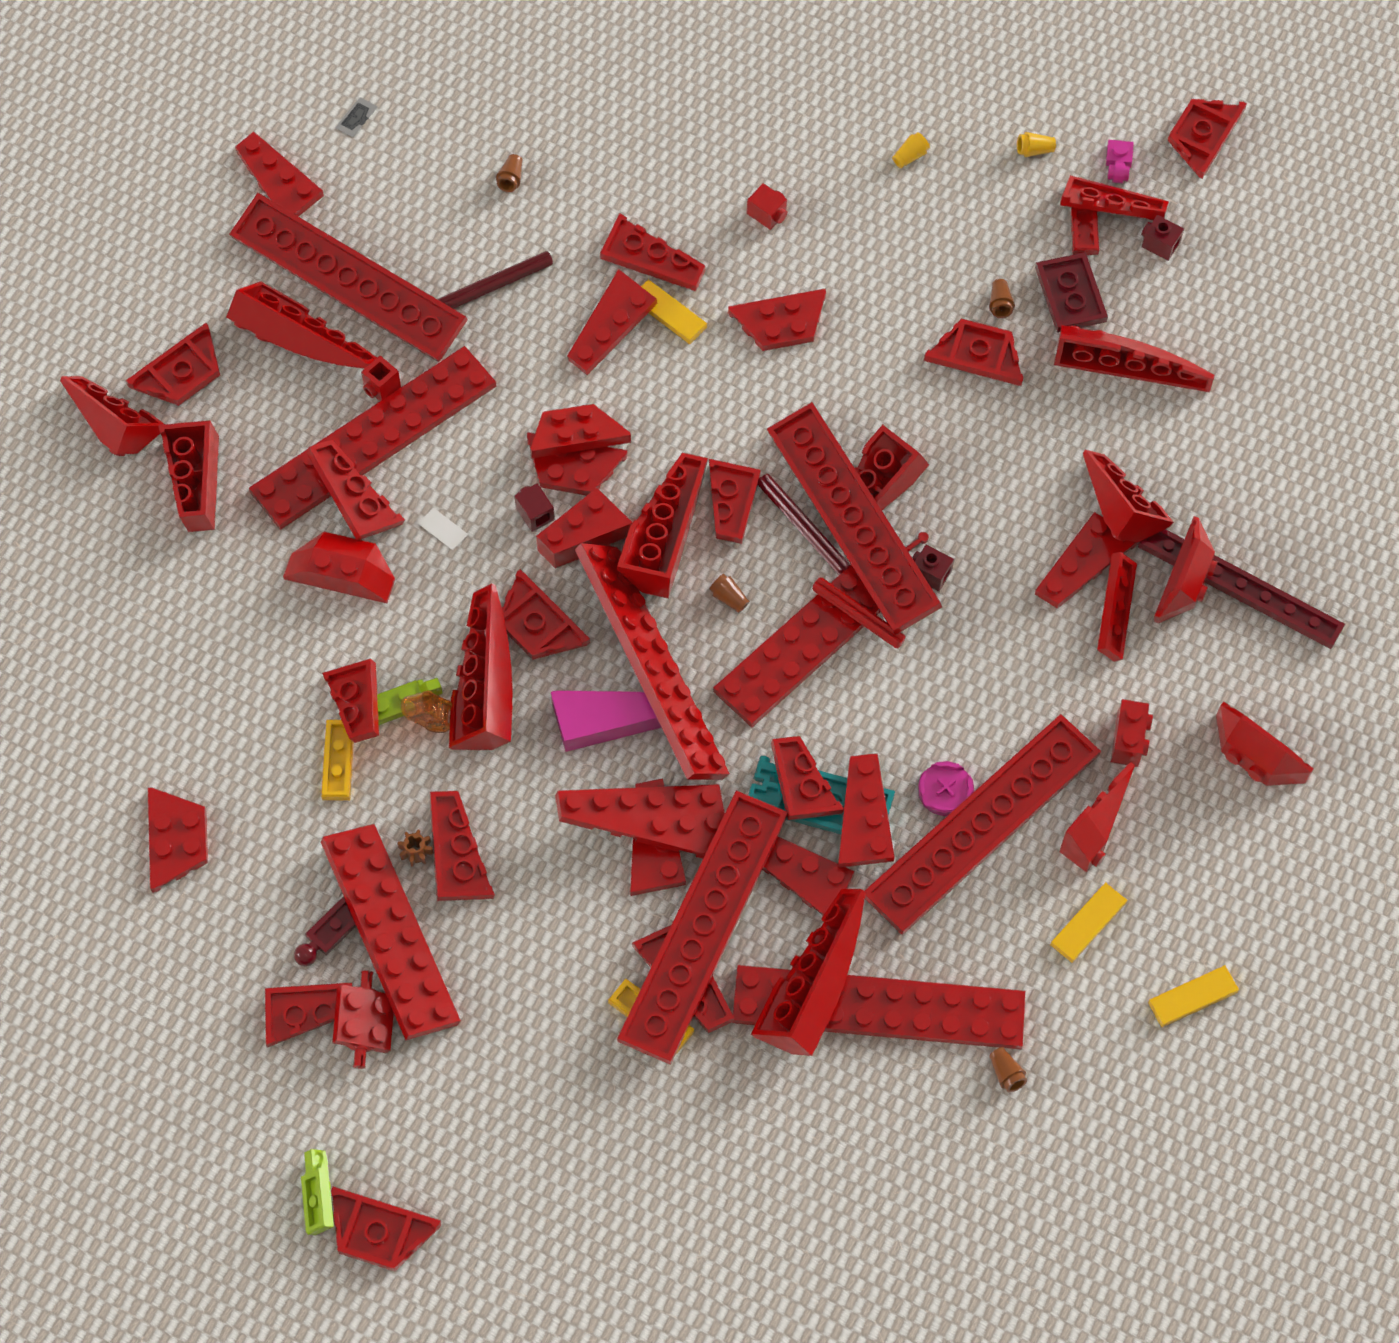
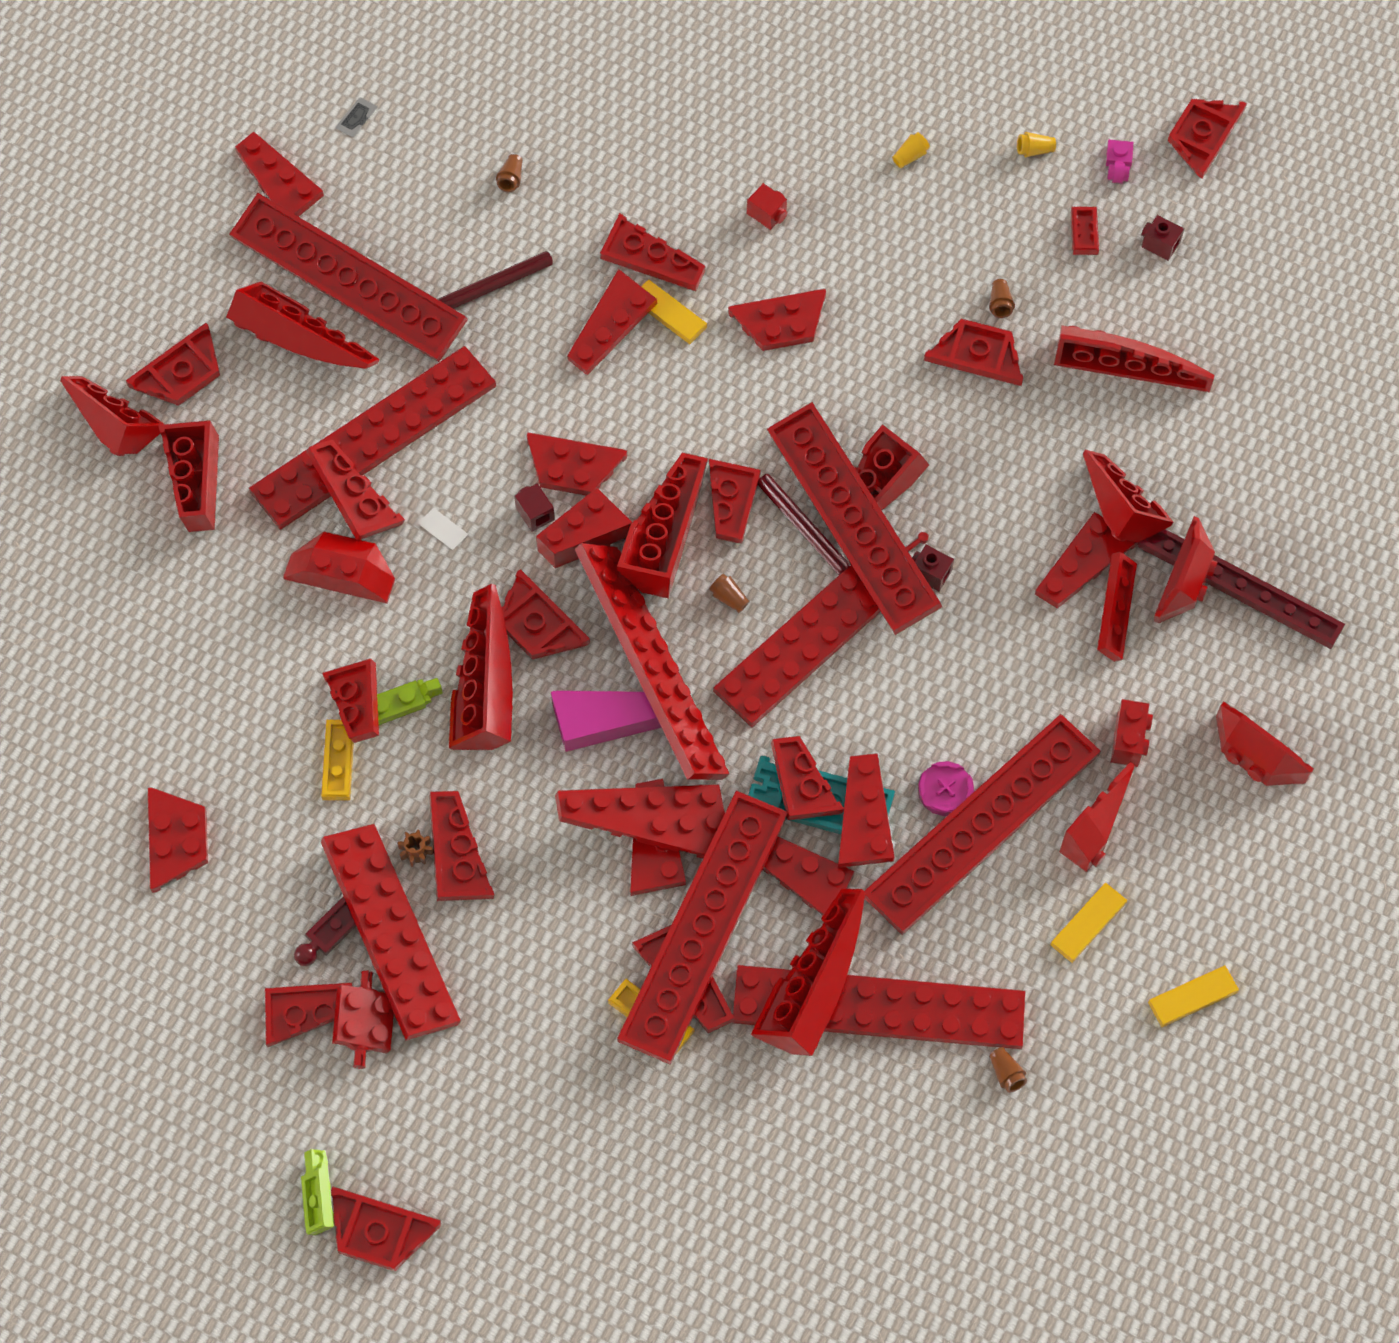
red brick [361,355,401,401] -> none
clear orange piece [401,691,452,733] -> none
red wing [531,404,631,459] -> none
red axle [812,577,906,649] -> none
dark red plate [1035,252,1108,333] -> none
red wing [1060,175,1169,221] -> none

